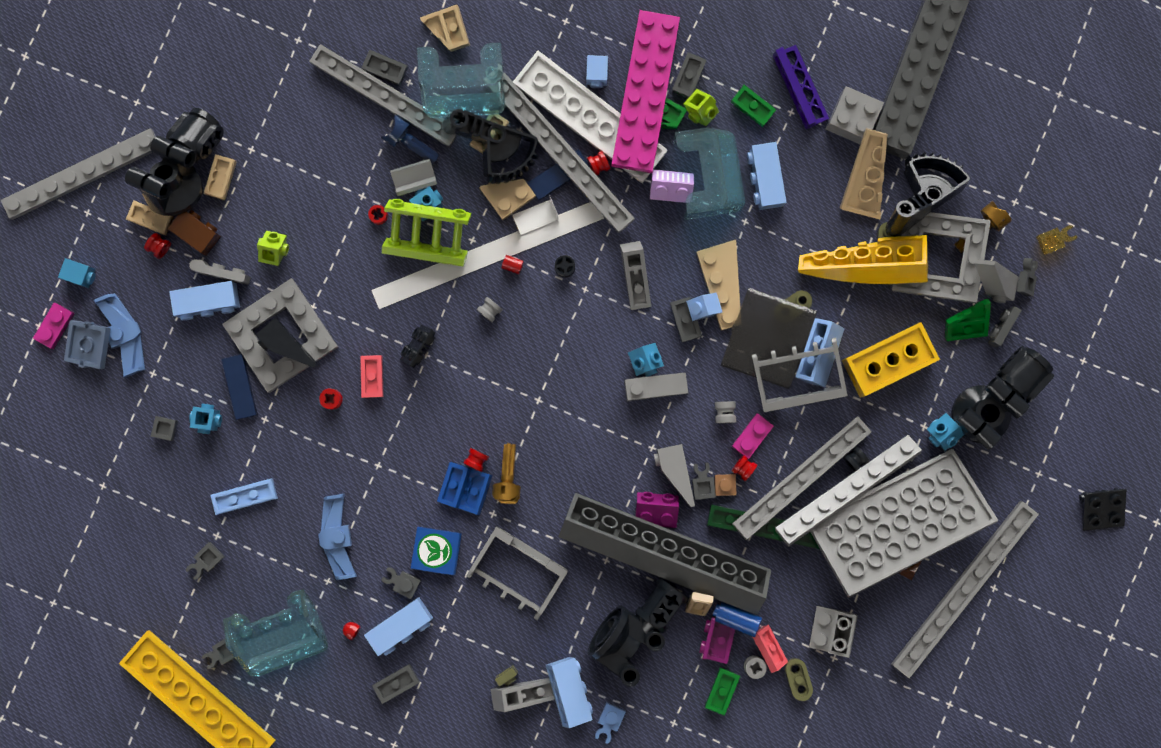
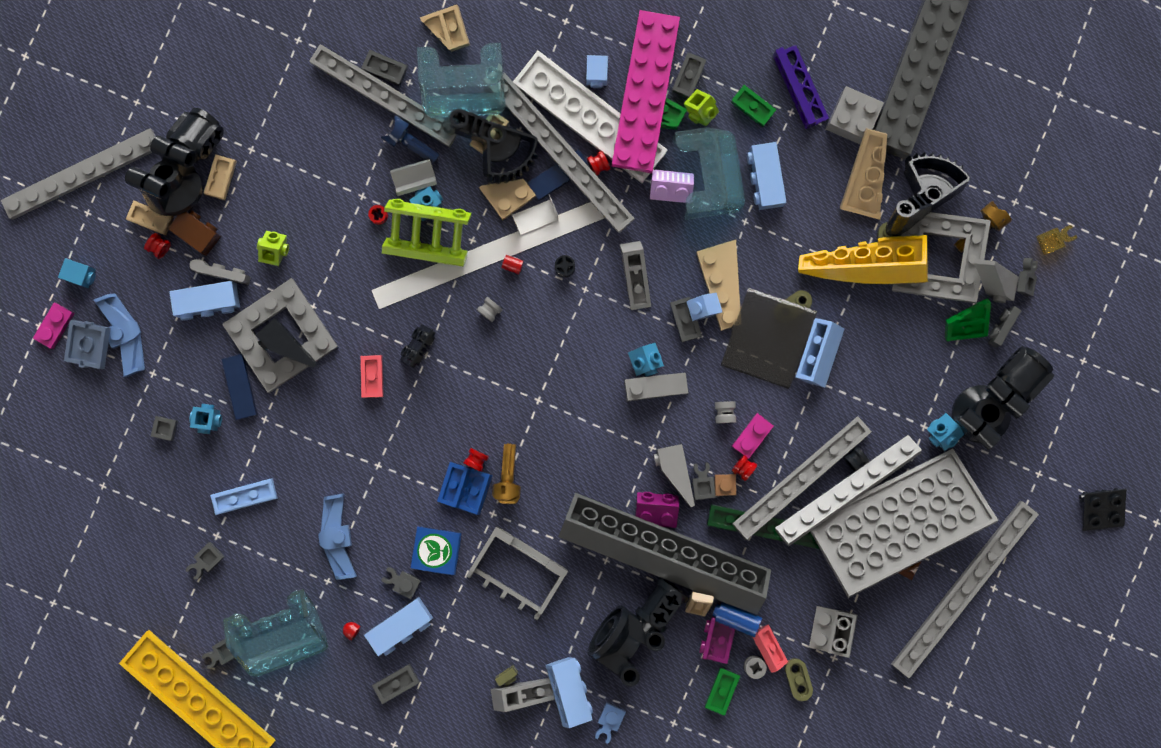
red wheel [319,388,343,410] -> none
light grey hinge [752,338,848,412] -> none
yellow brick [841,322,940,397] -> none

